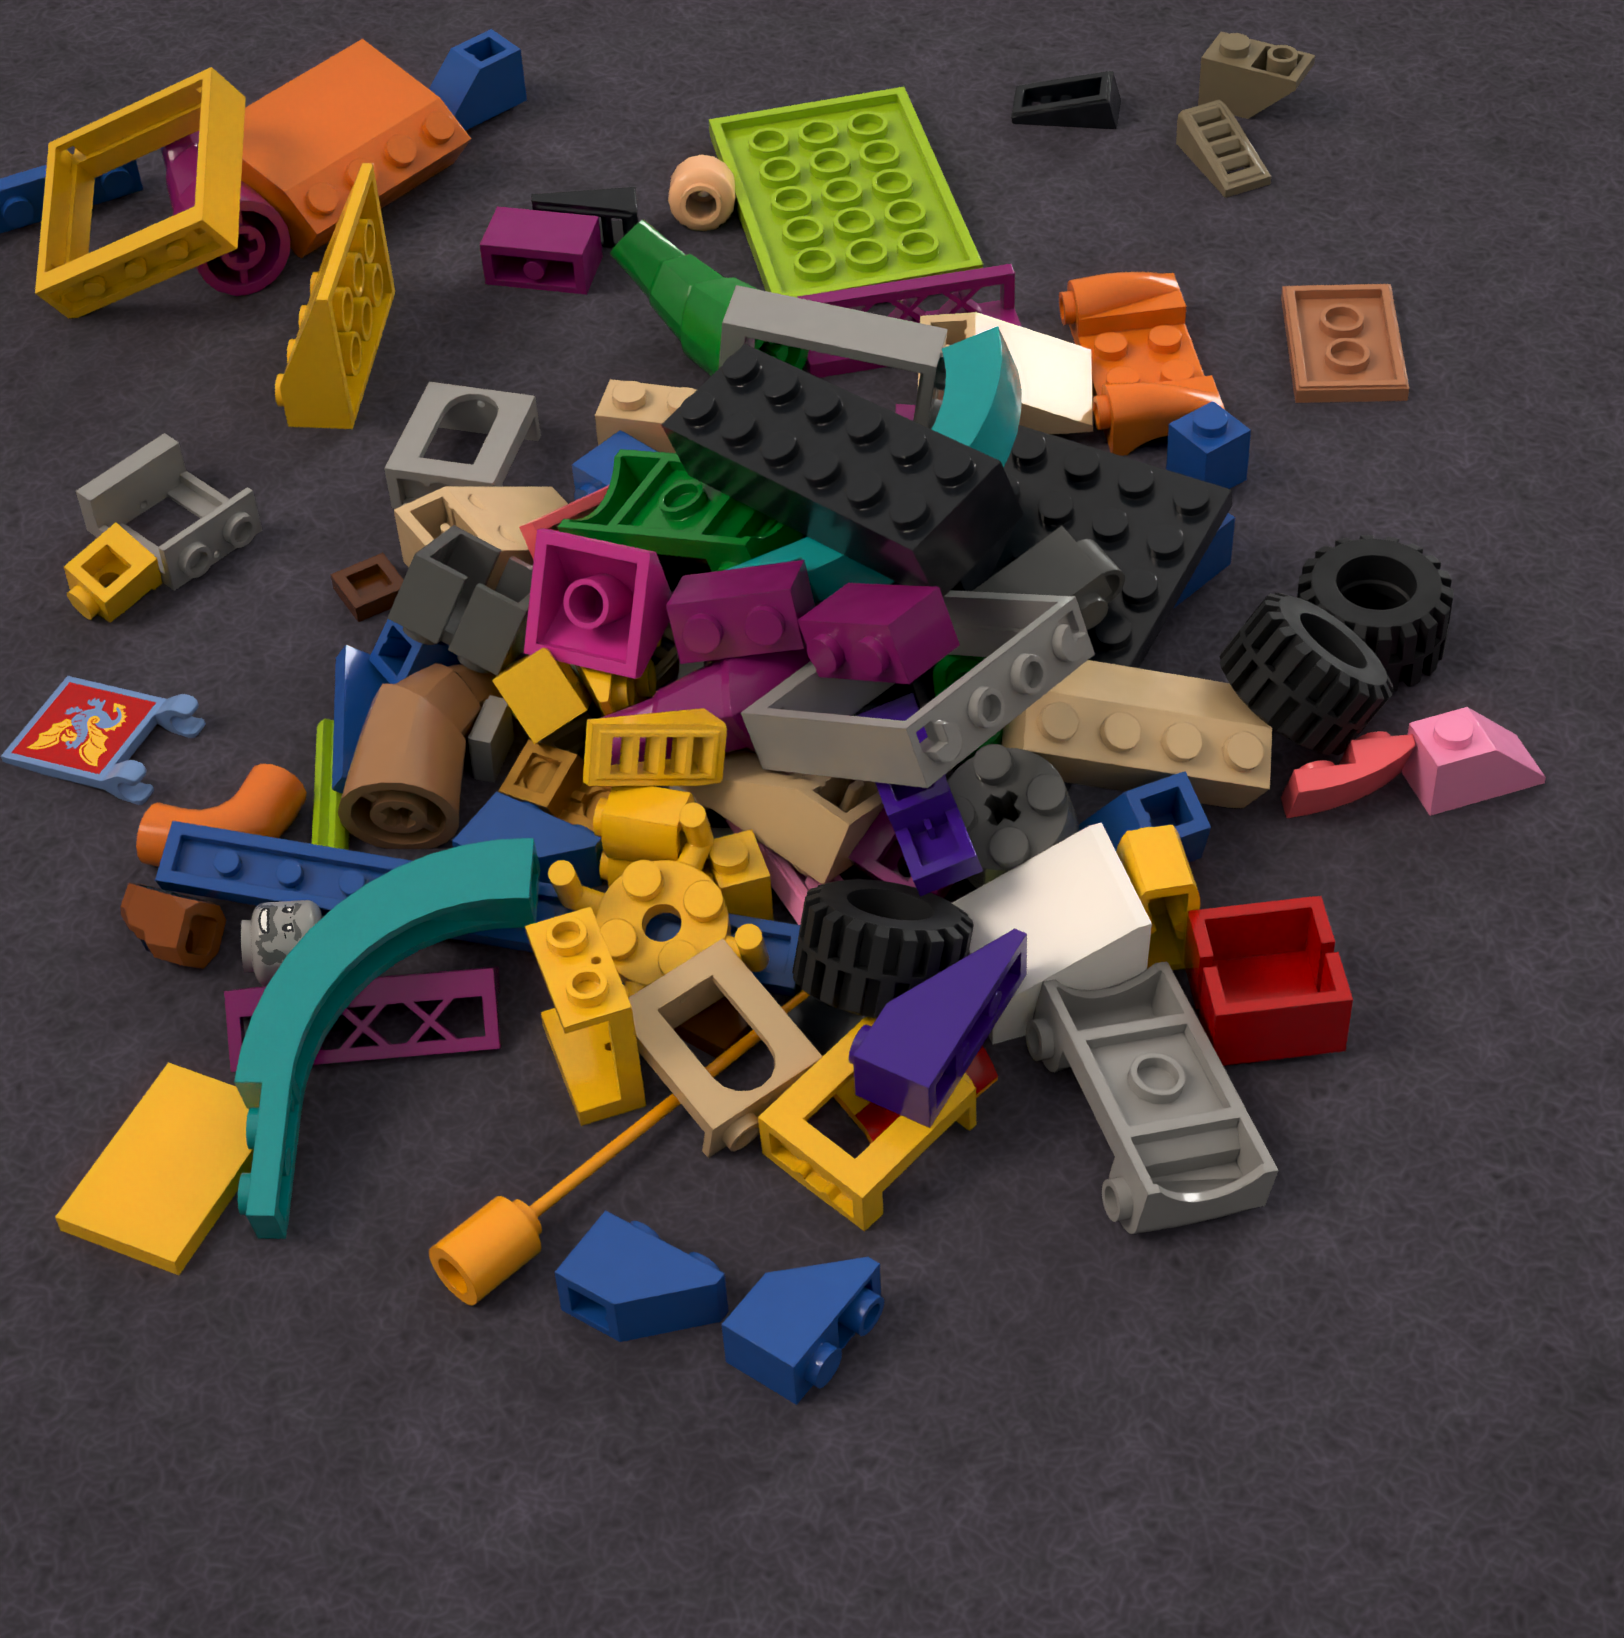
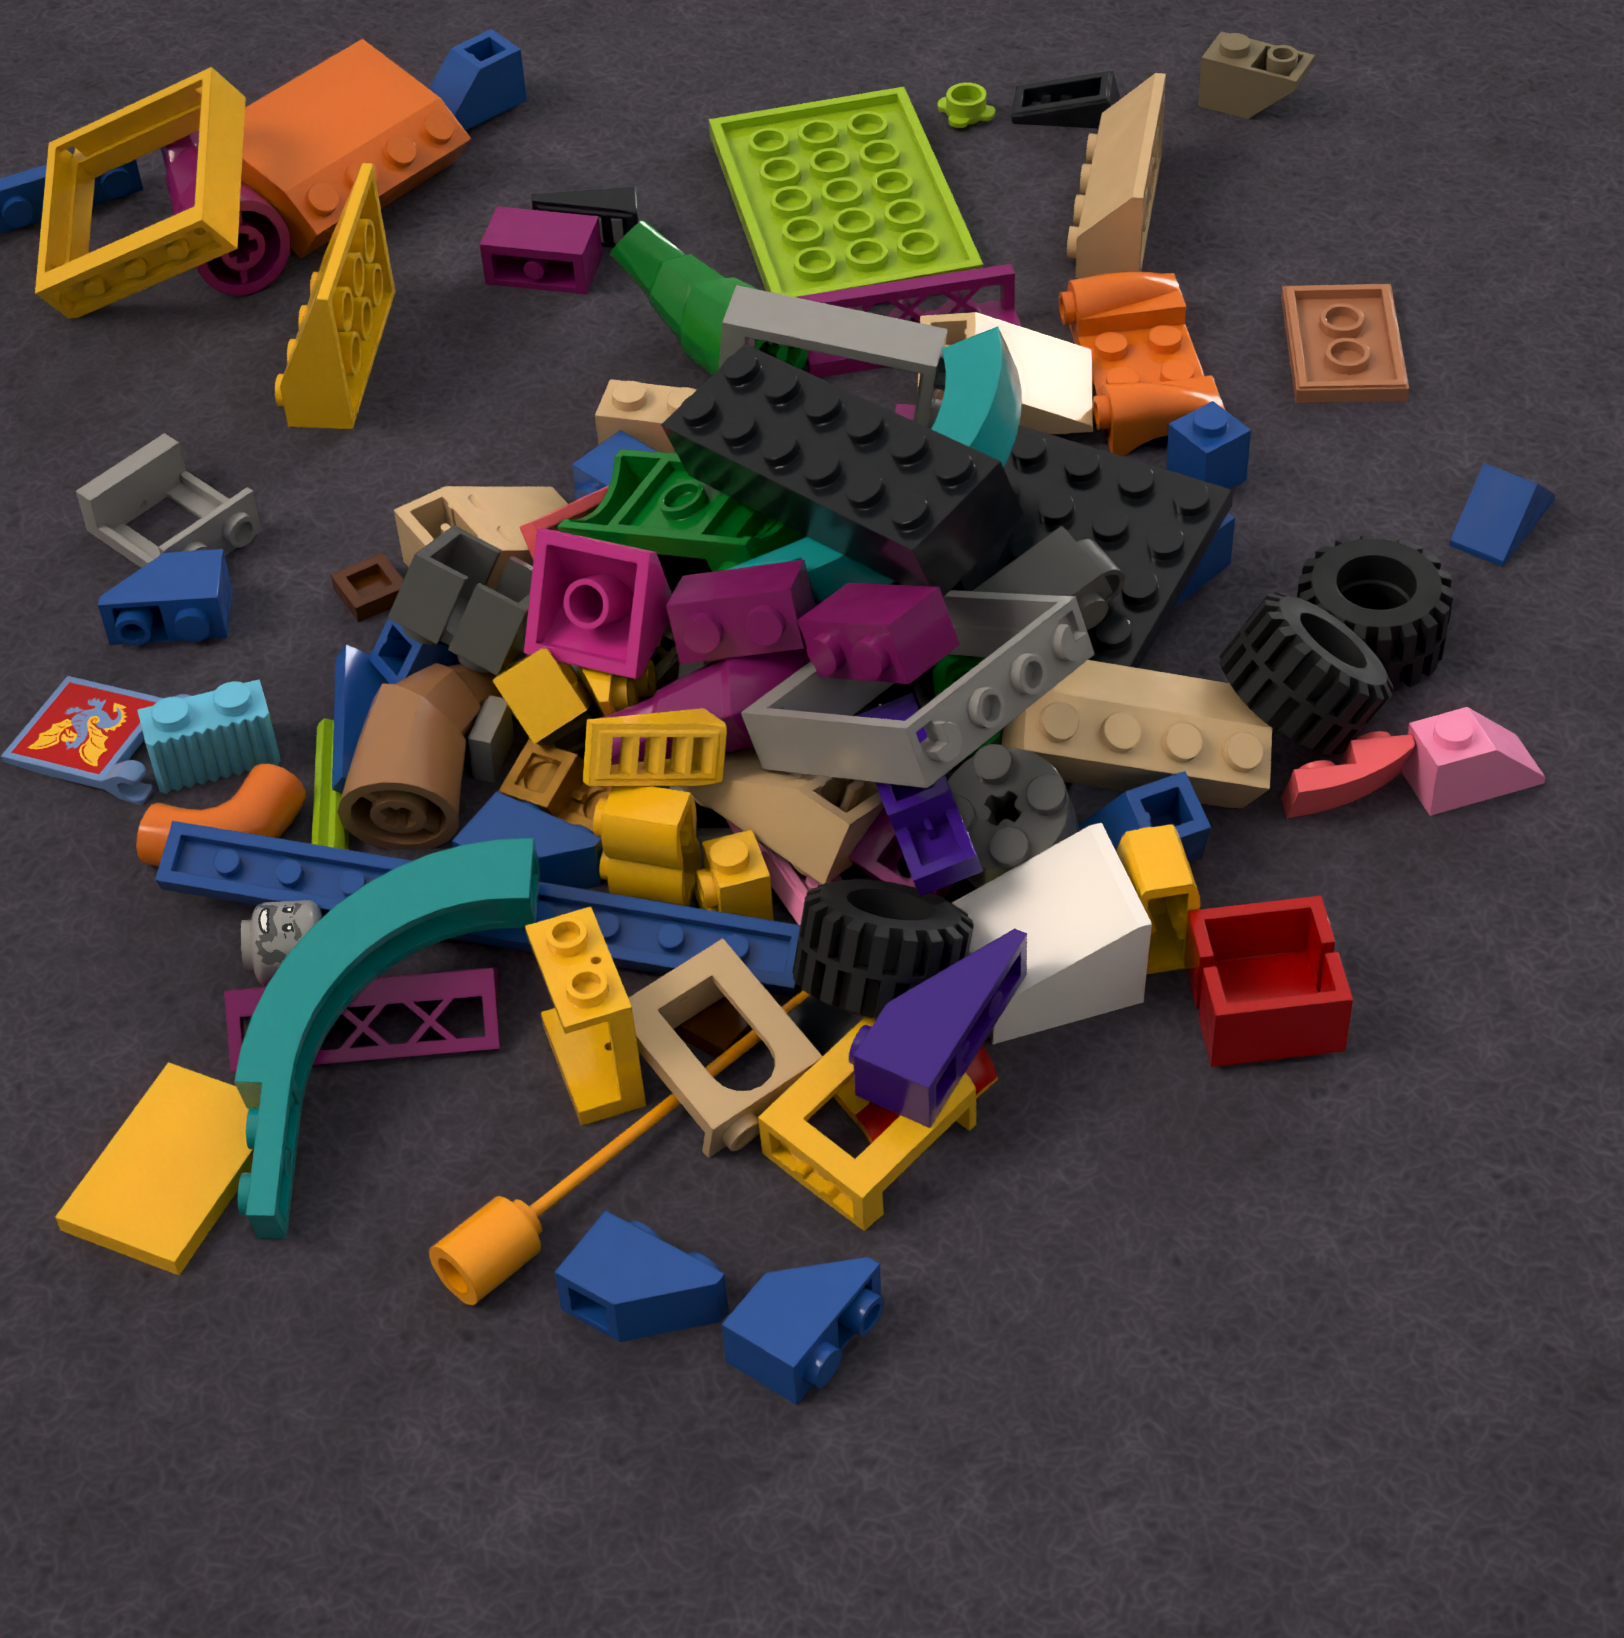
yellow brick [64,522,162,623] -> none
dark orange rock [120,882,226,969] -> none
light grey panel [384,382,541,509] -> none
yellow plate [548,802,769,998] -> none
light nougat head [668,155,736,231] -> none
light grey piece [1026,961,1278,1234] -> none
dark tan slope [1176,100,1271,198] -> none
none -> blue slope [98,549,233,646]
none -> medium azure brick [137,679,281,794]
none -> lime plate [938,83,995,128]
none -> tan slope [1067,73,1166,278]
none -> blue slope [1449,463,1555,567]

